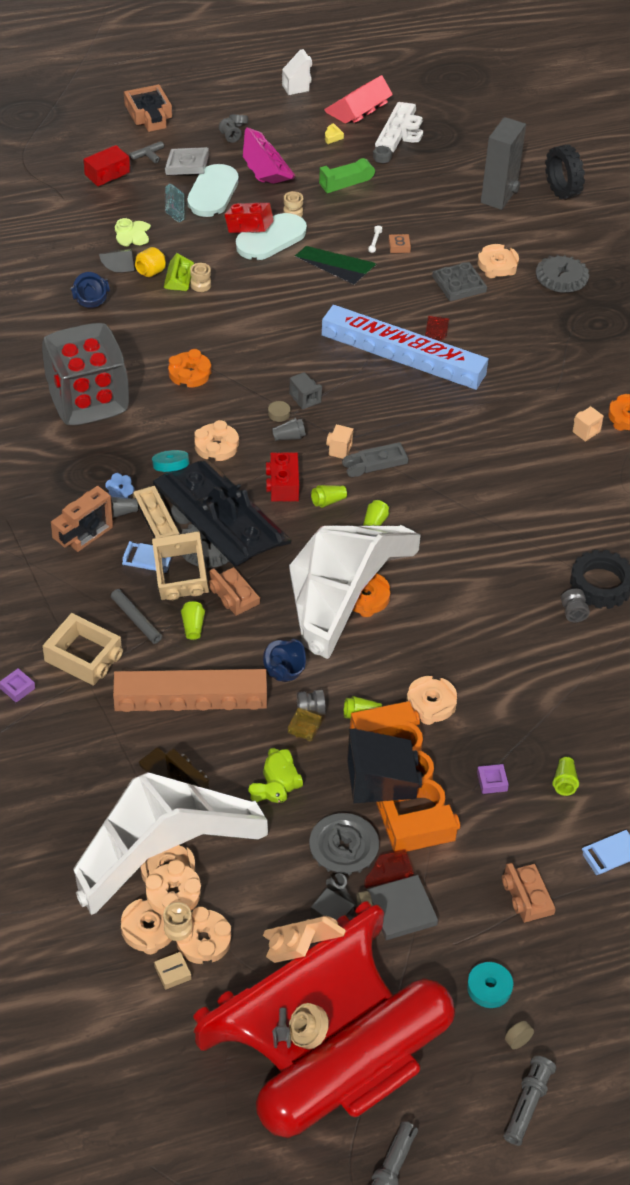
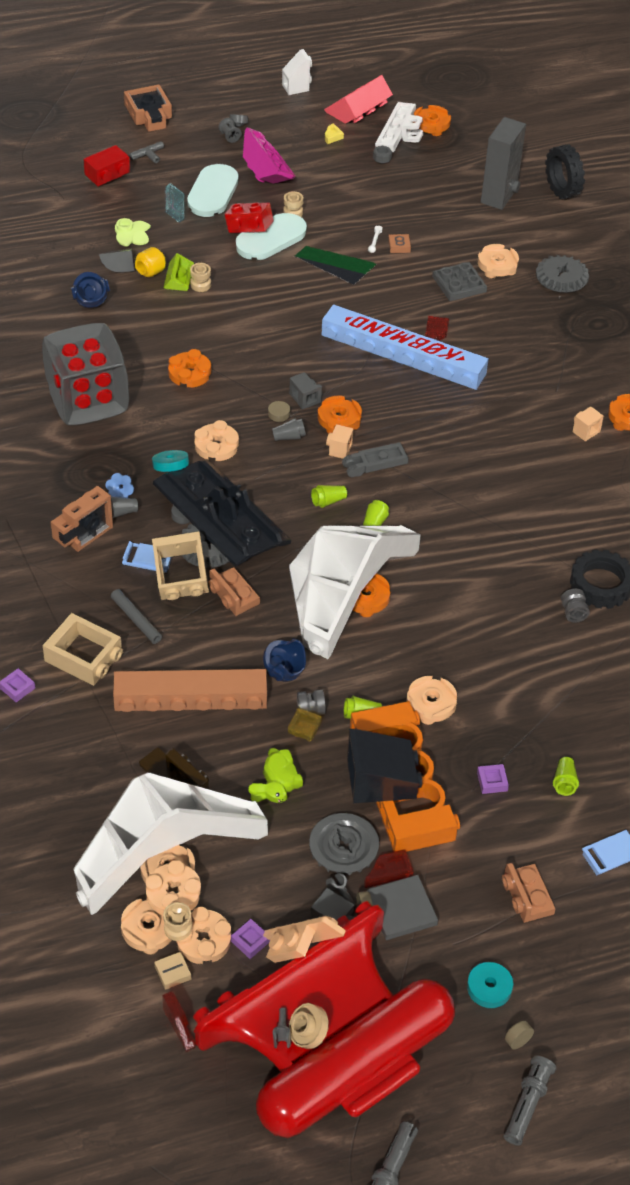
tan plate [133,486,179,539] -> none
light grey plate [165,147,209,175] -> none
lime cone [181,601,205,640] -> none
red brick [266,453,299,502] -> none
bright green leg [319,158,375,193] -> none
none -> clear red tile [162,991,196,1052]
none -> medium lavender tile [231,919,270,959]
none -> orange plate [317,396,362,433]
none -> orange plate [413,105,451,136]

